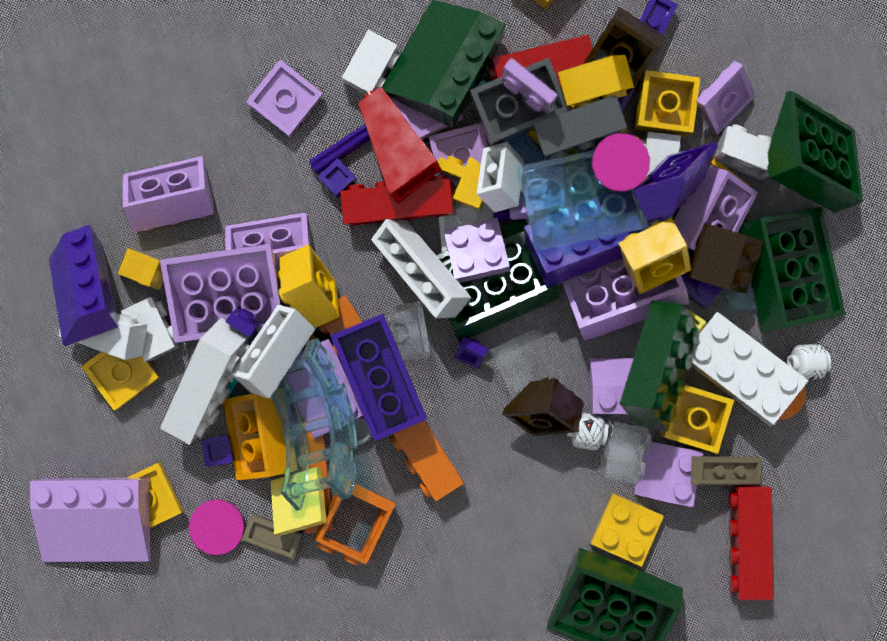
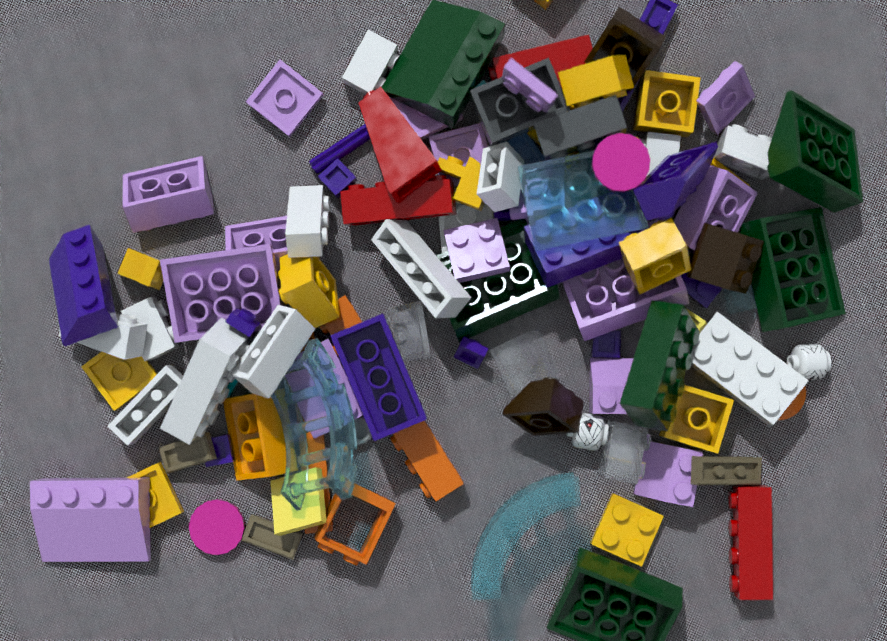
none -> white brick [107,365,183,446]
none -> dark tan tile [159,432,217,474]
none -> white brick [285,185,330,258]
none -> clear light blue fence [471,472,581,600]
none -> dark purple tile [592,330,621,358]

